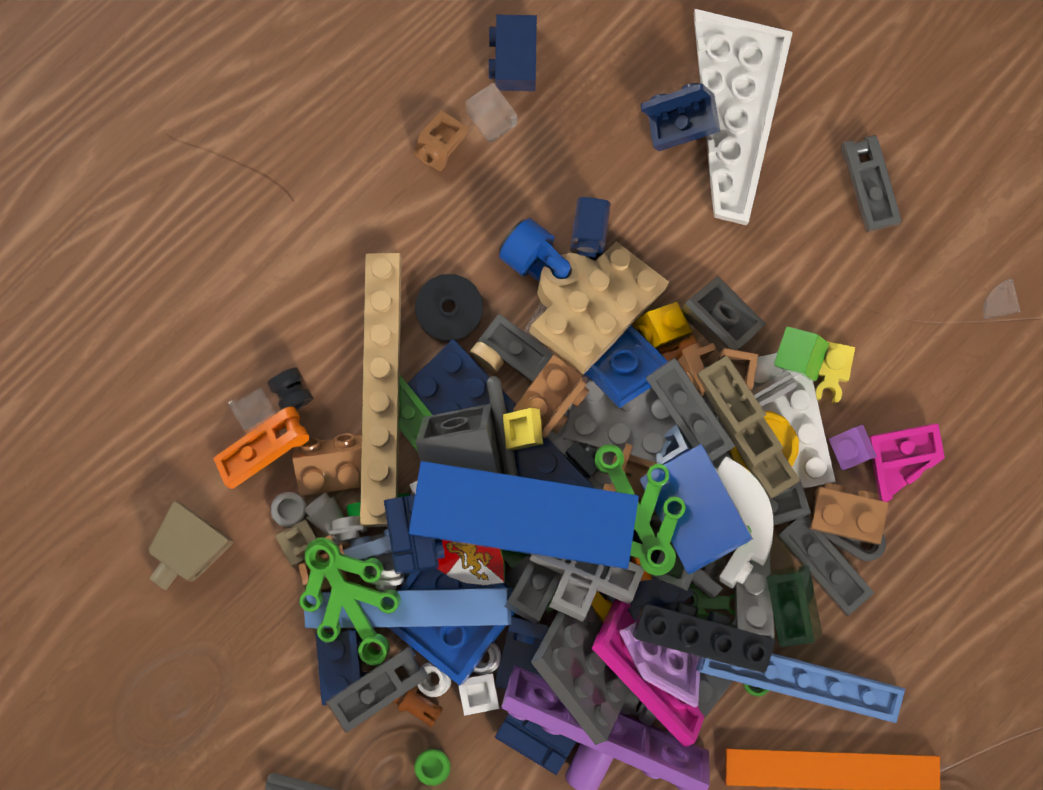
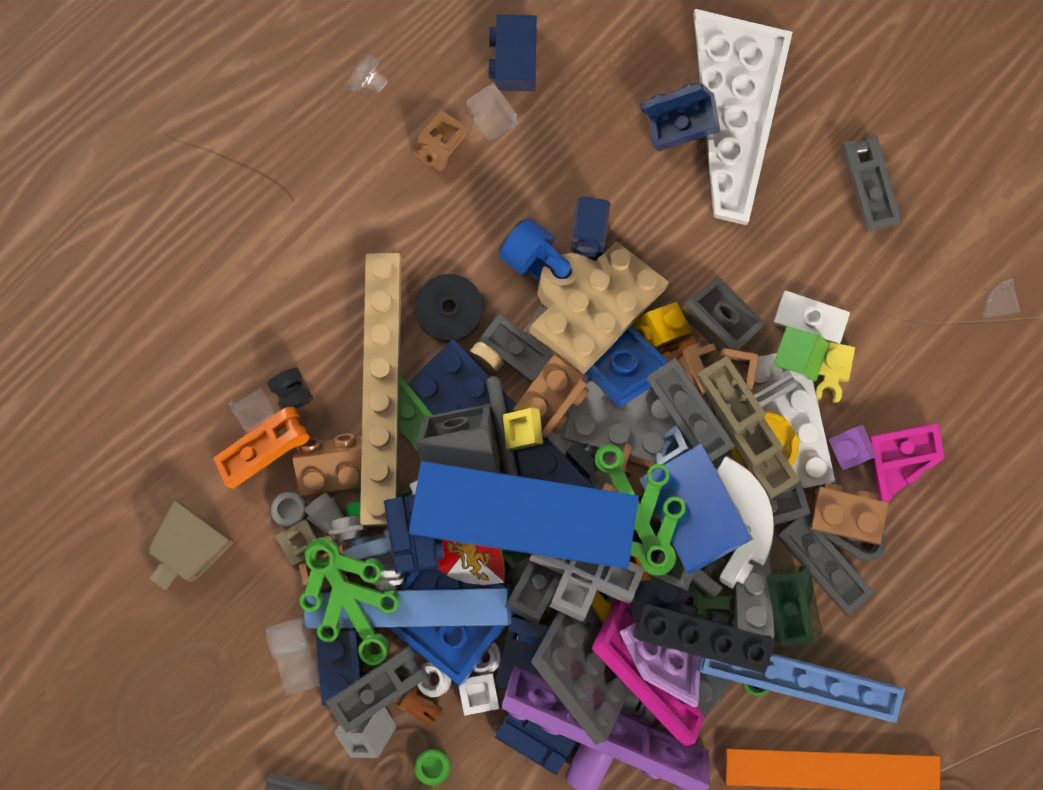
none -> clear plate [266,617,320,695]
none -> light grey panel [334,707,396,758]
none -> clear tile [345,53,388,94]
none -> white plate [773,290,850,344]

